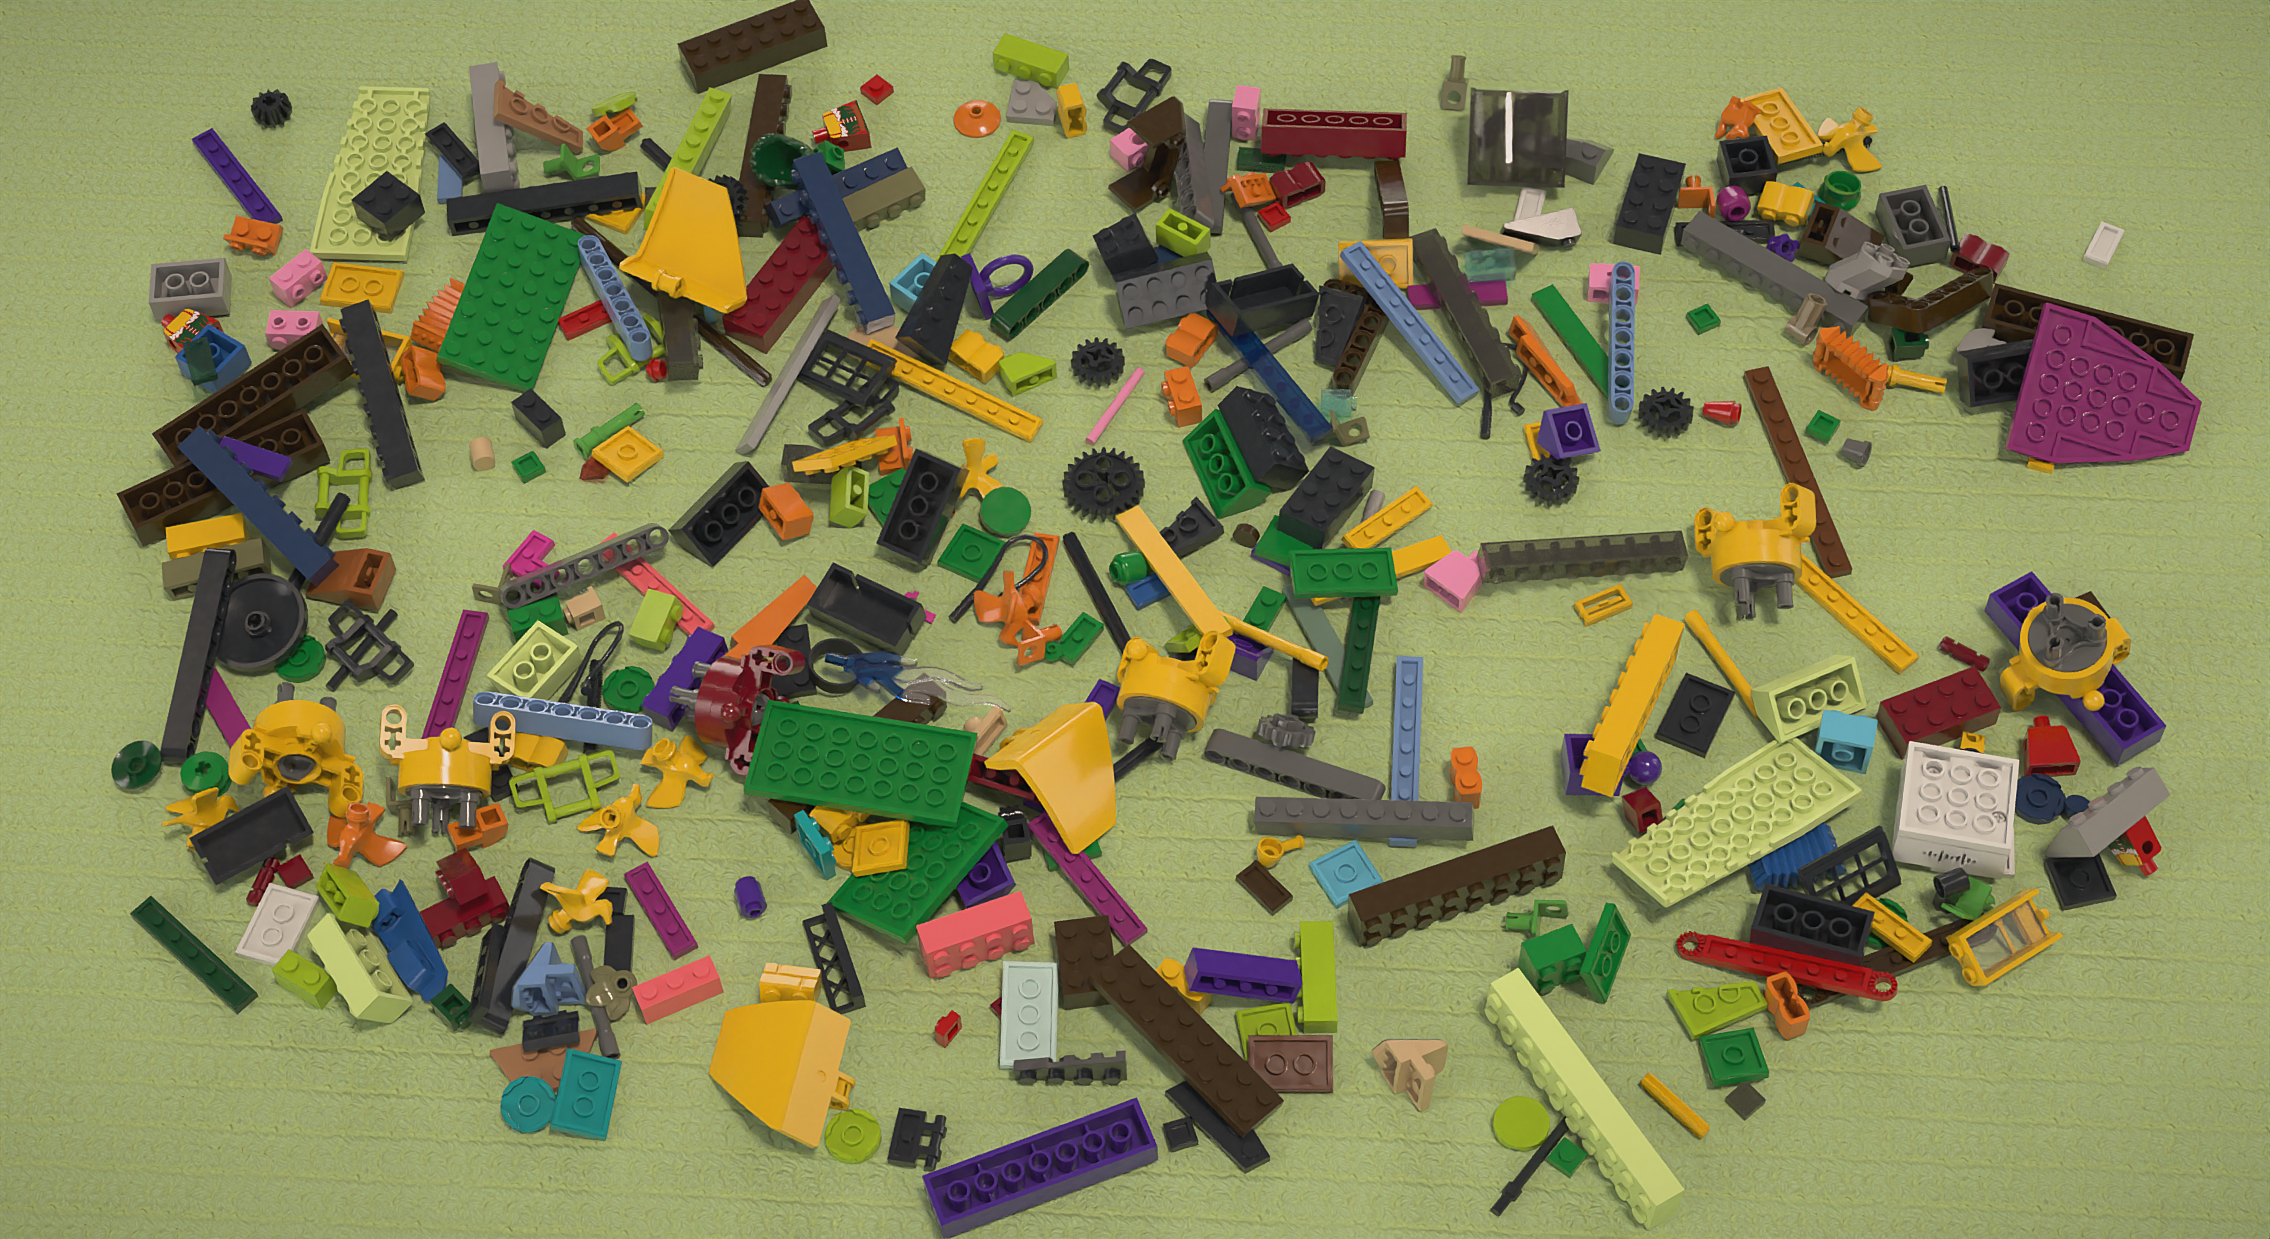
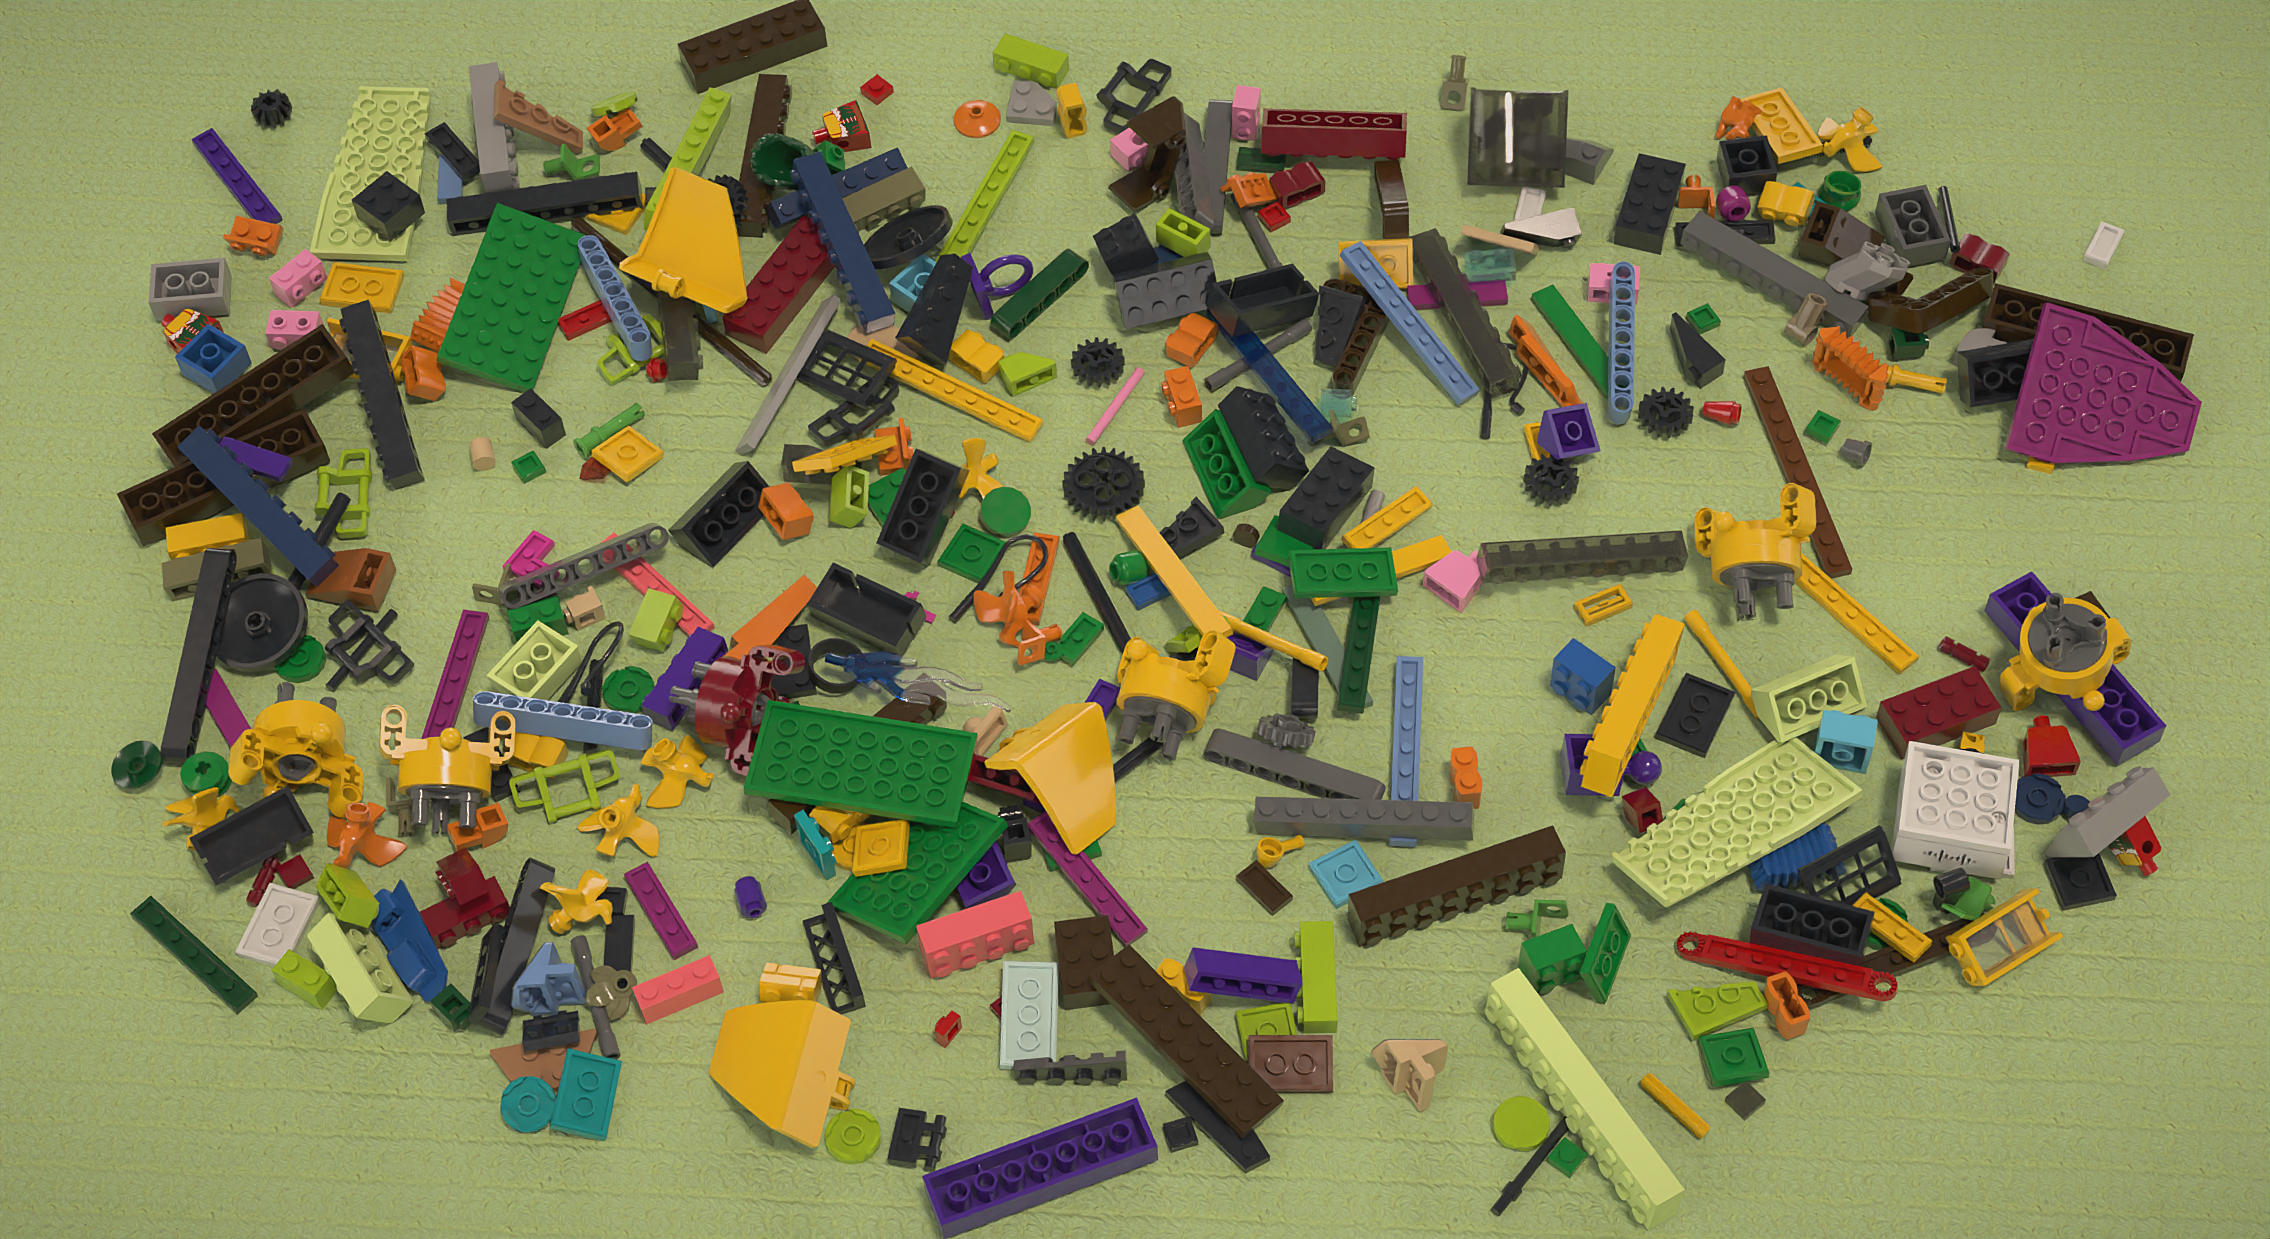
clear green tile [182,337,218,386] -> none
dark purple brick [1766,234,1800,262] -> none
none -> black dish [864,205,953,269]
none -> blue brick [1550,638,1616,715]
none -> black slope [1670,312,1726,389]

